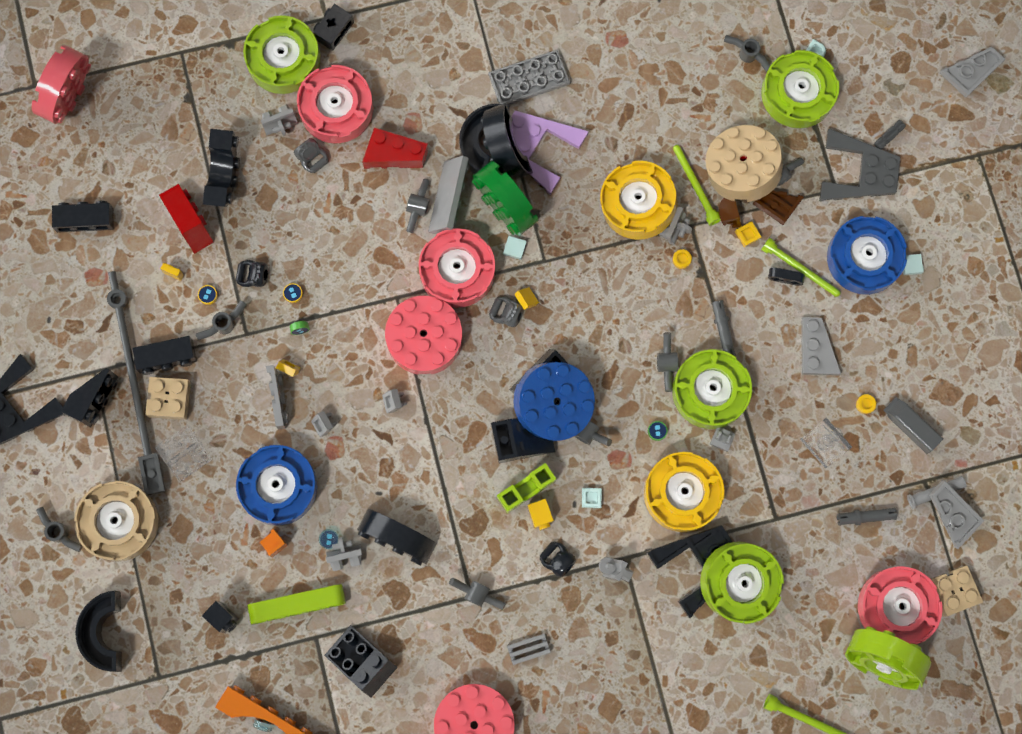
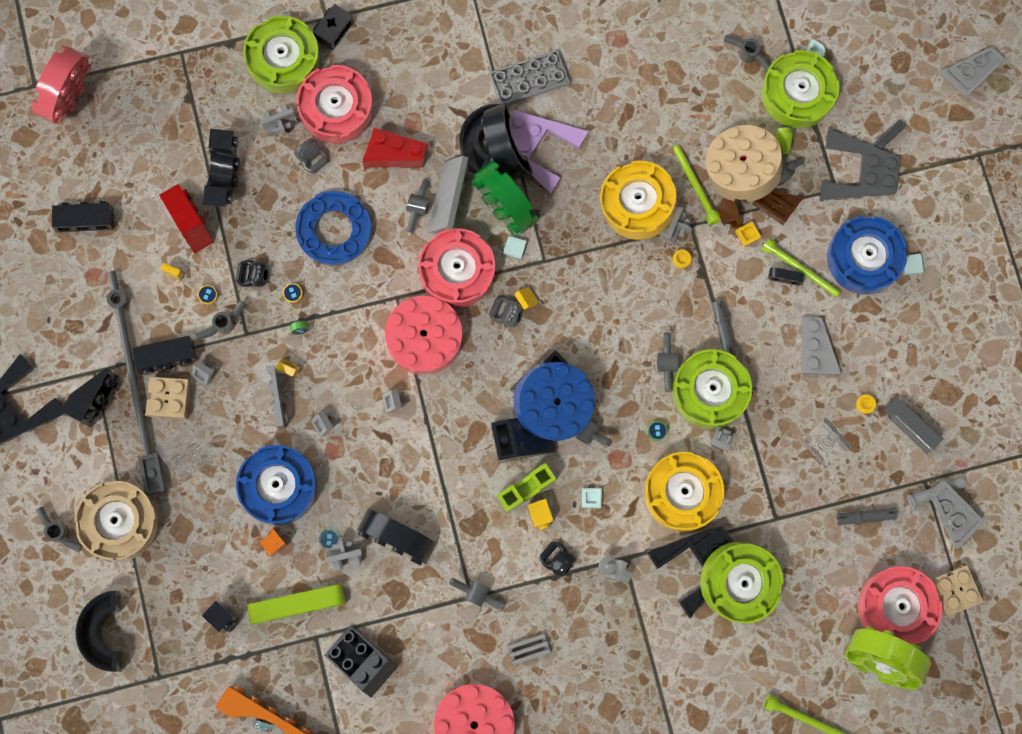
none -> light grey tile [191,360,216,386]
none -> blue plate [295,191,372,266]
none -> lime cone [775,128,793,156]

